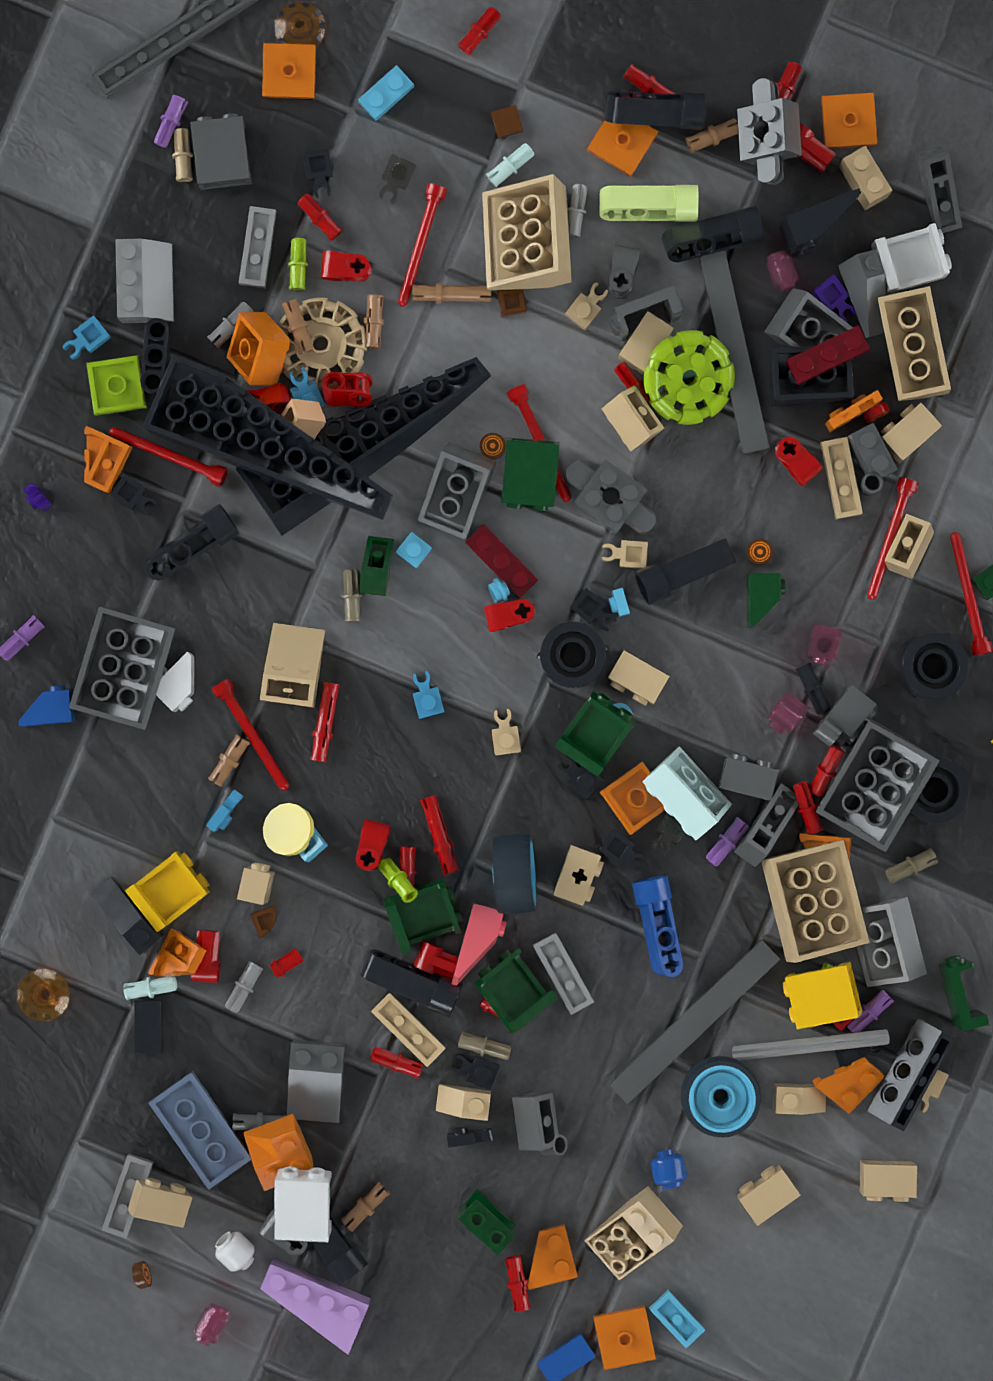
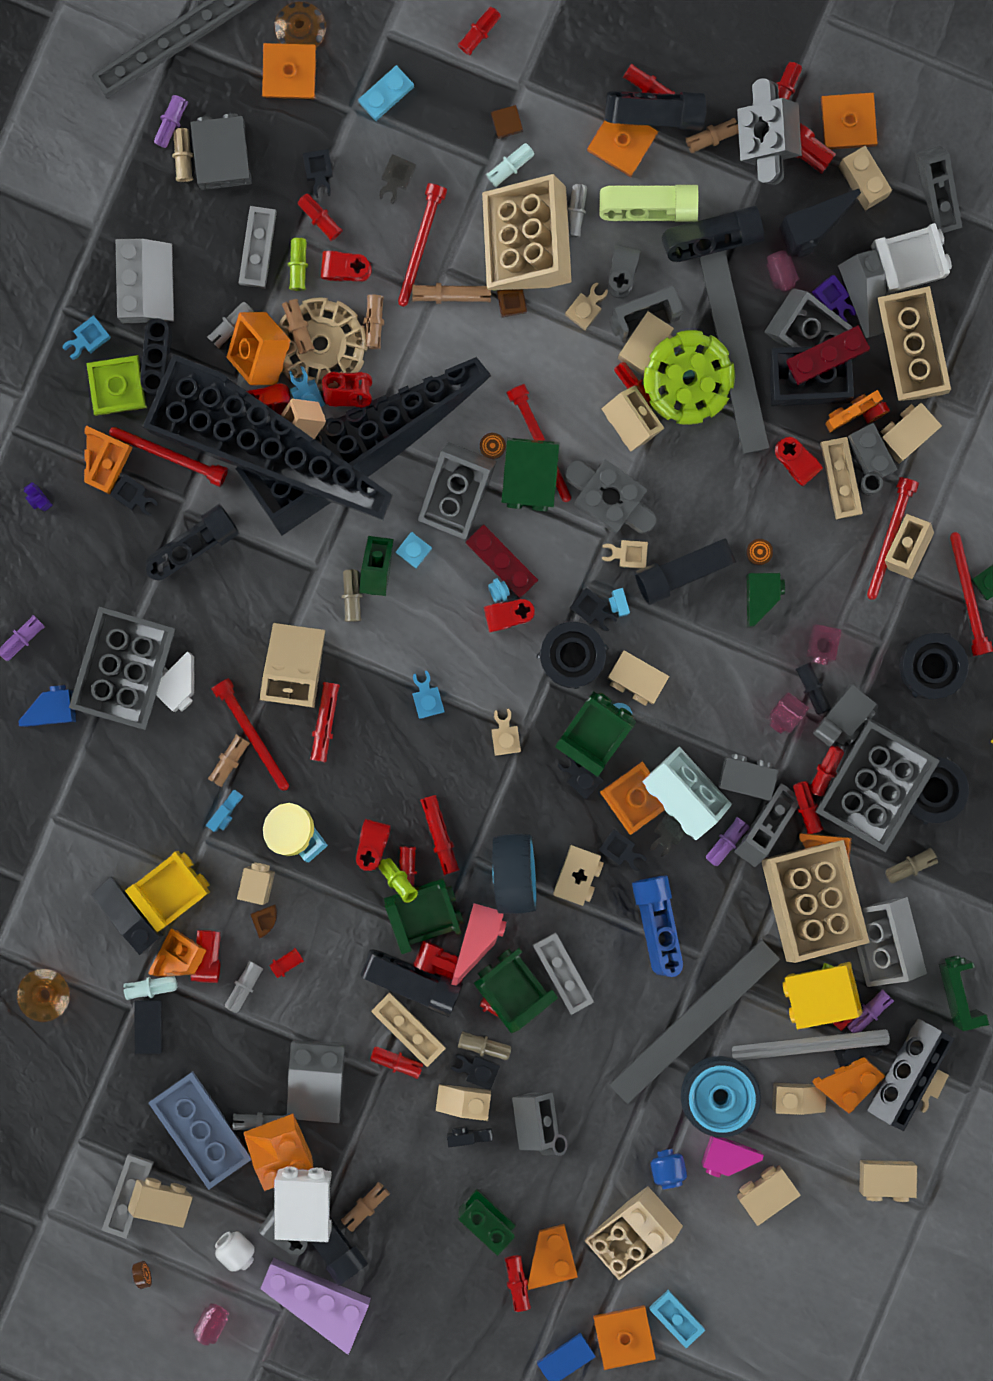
none -> dark pink slope [701,1136,764,1178]

